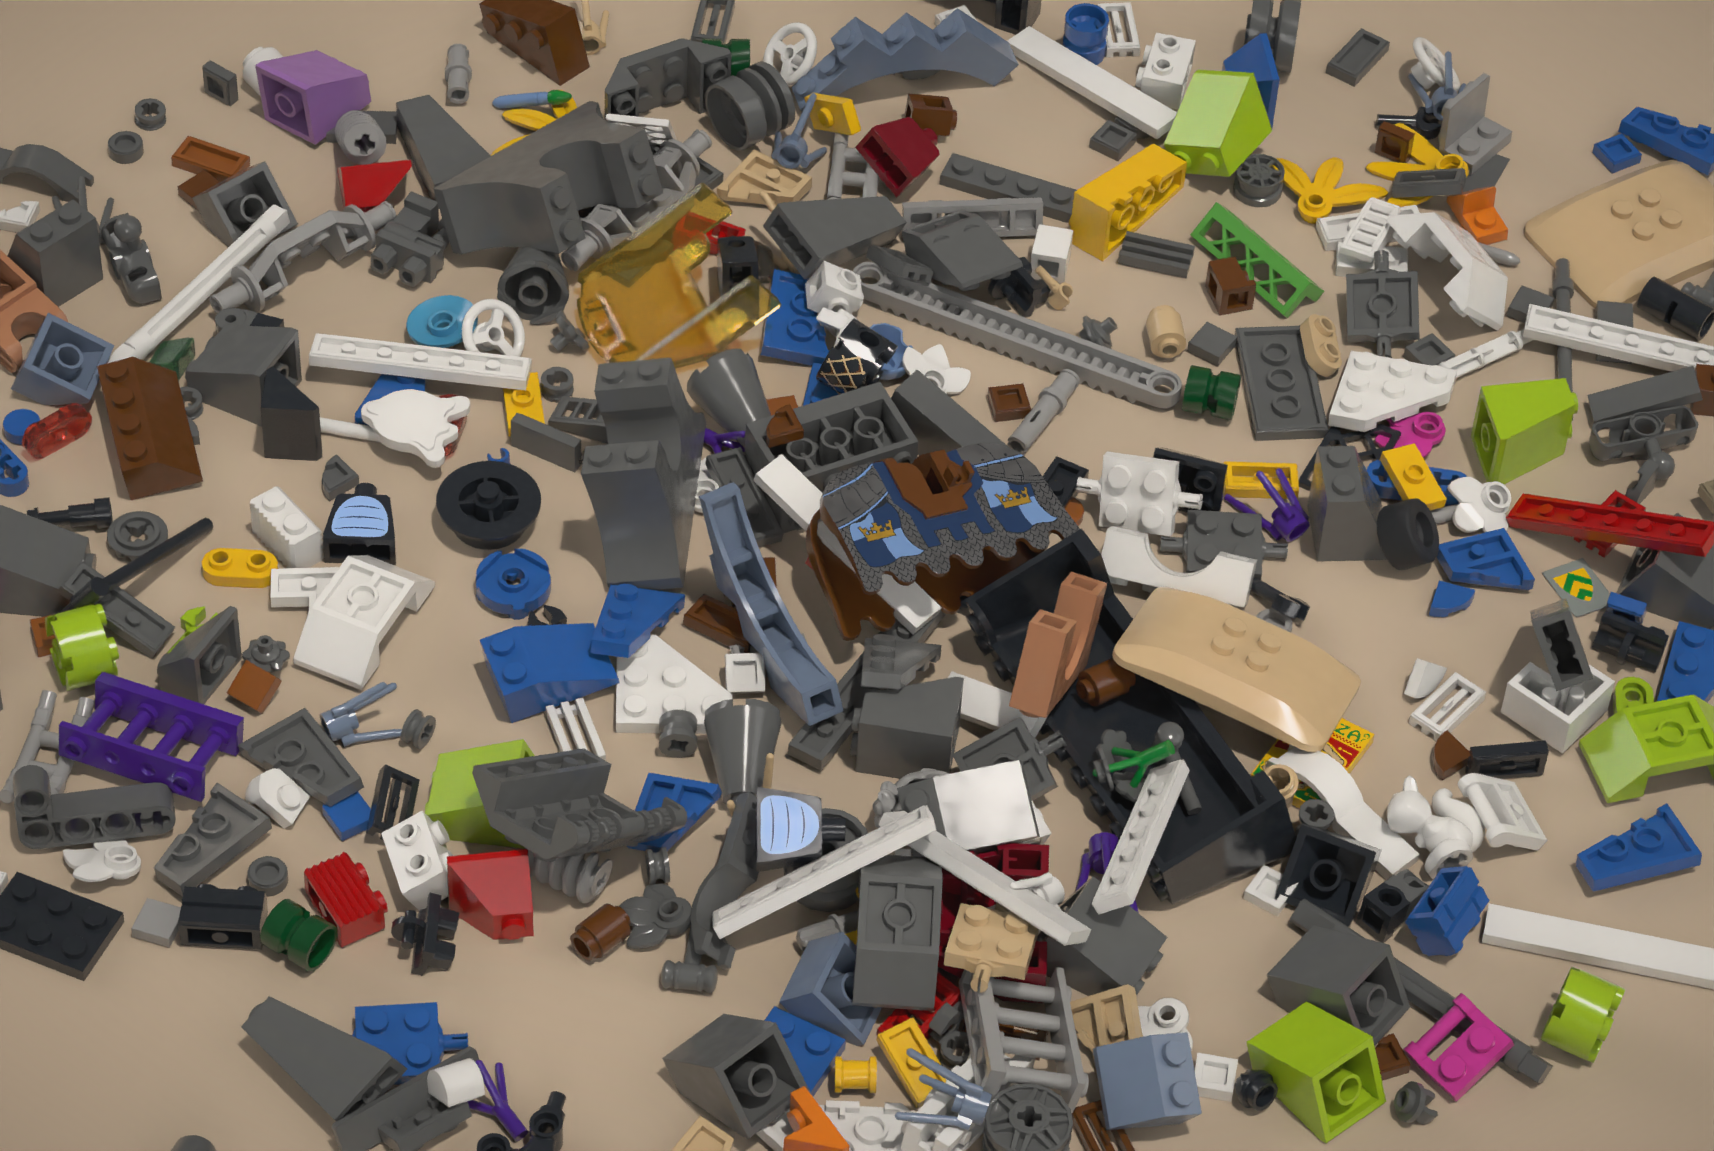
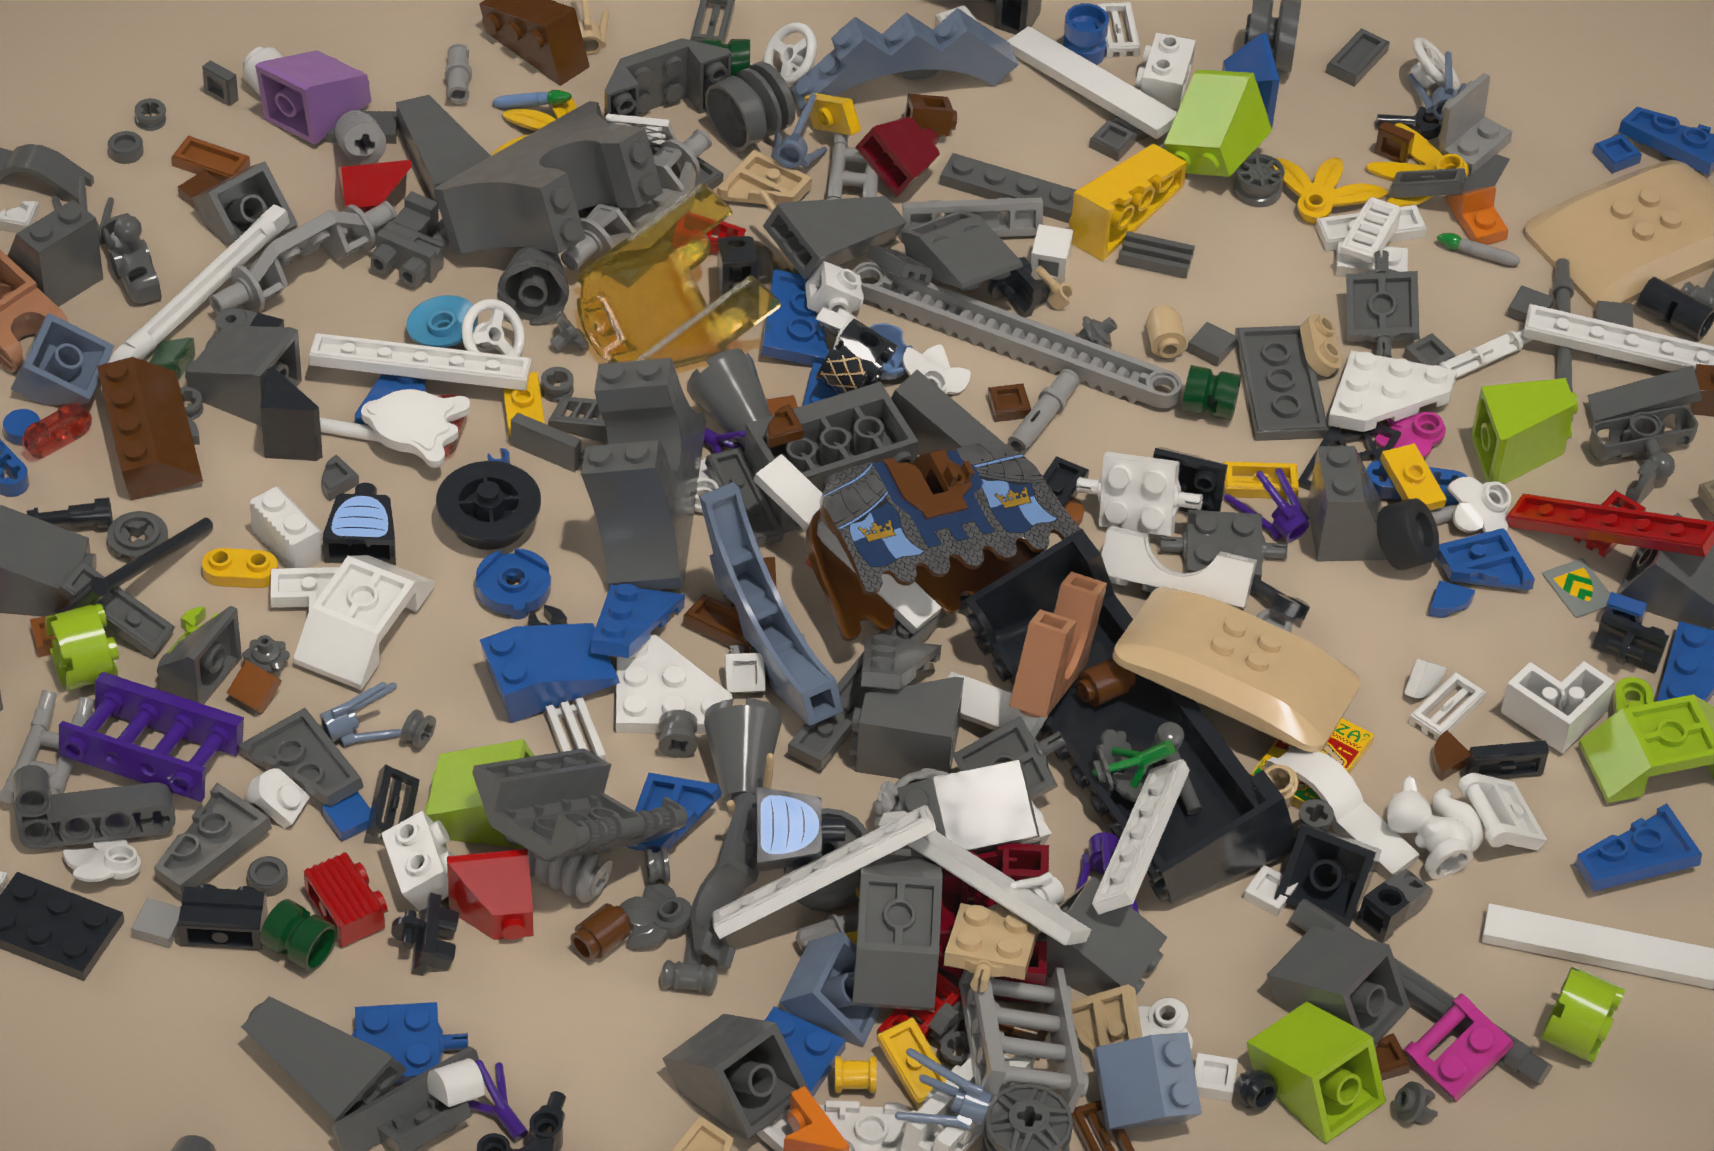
bright green fence [1190,202,1324,318] -> none
reddish brown brick [1205,257,1256,316] -> none
white slope [1386,212,1508,331] -> none
blue brick [1405,866,1490,956] -> none
dark grey slope [1530,599,1593,691] -> none

